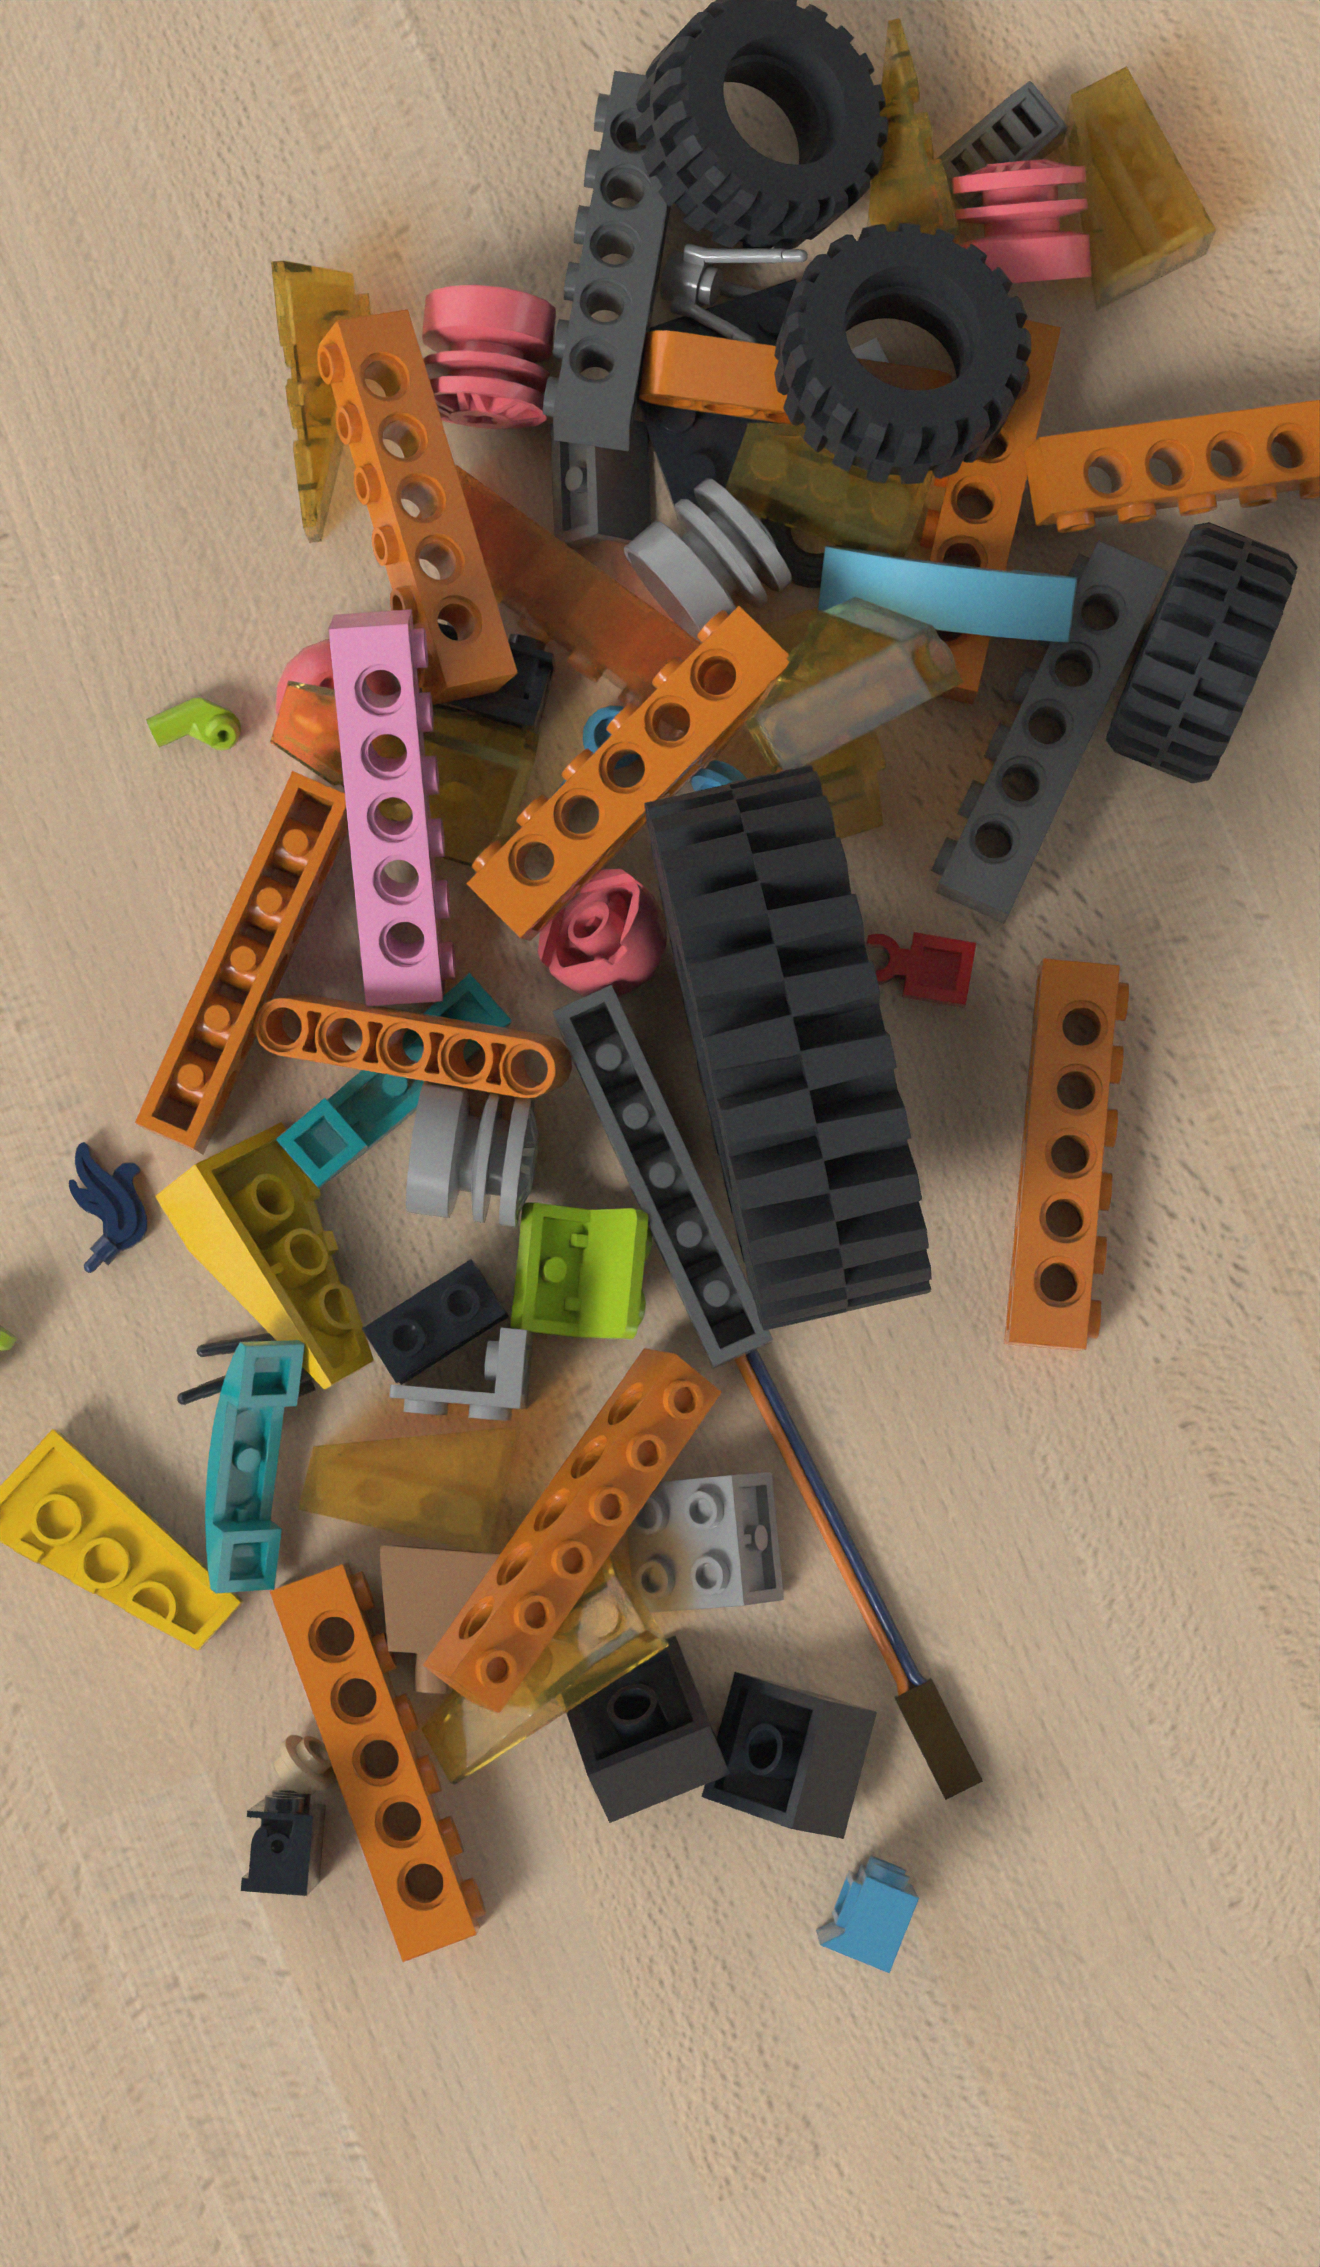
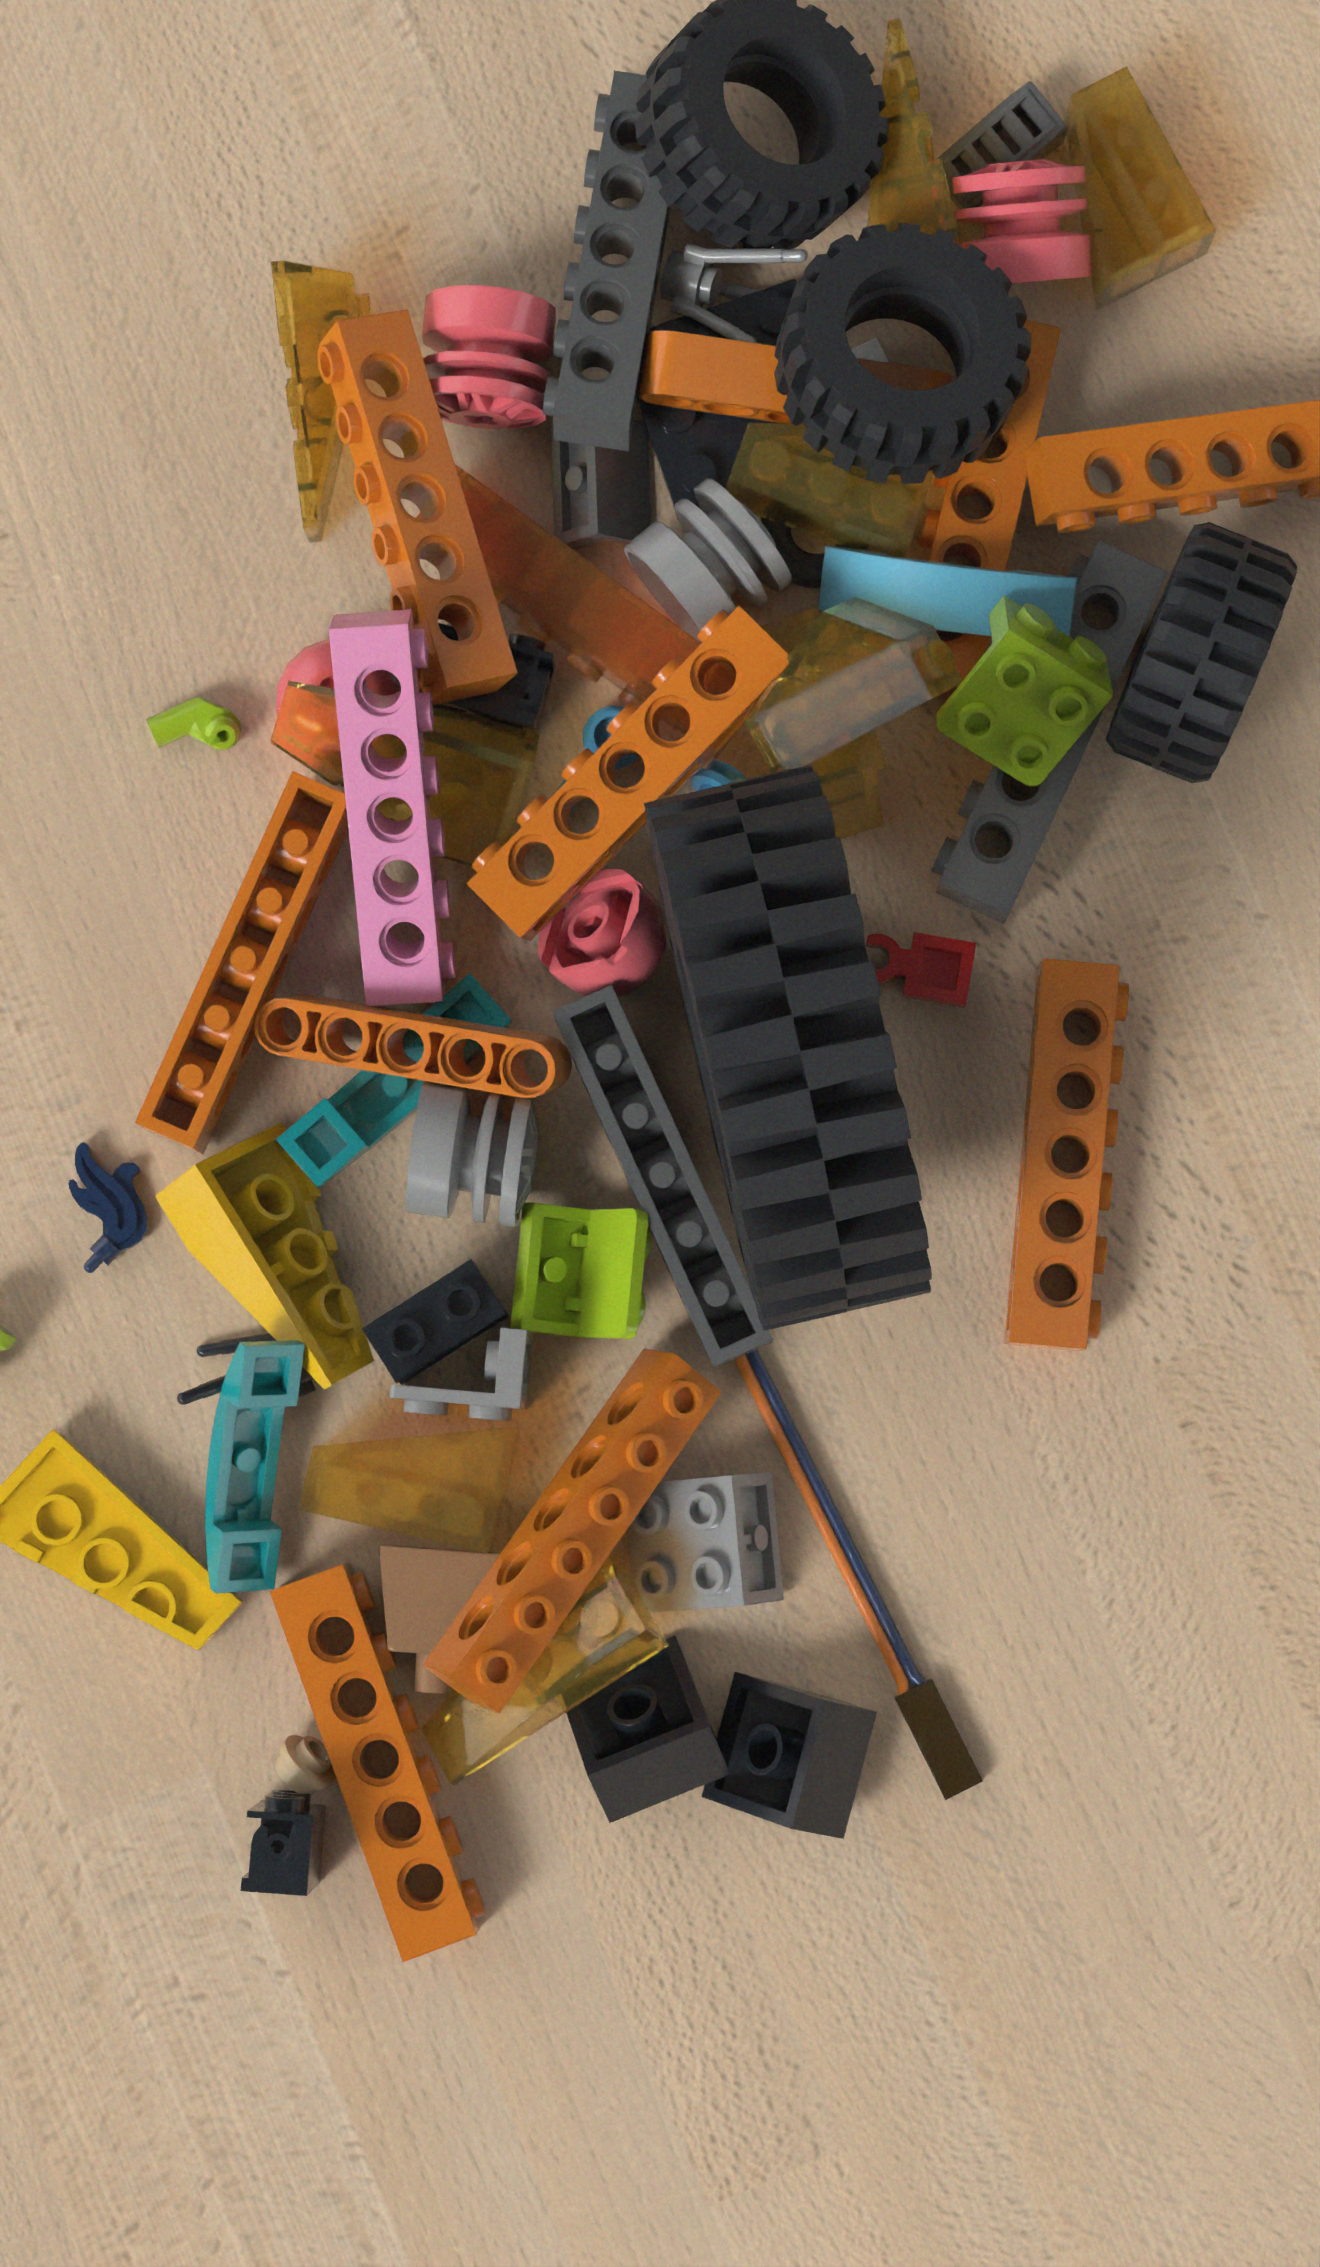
dark azure window [816,1856,919,1974] -> none
none -> lime bracket [936,595,1113,786]

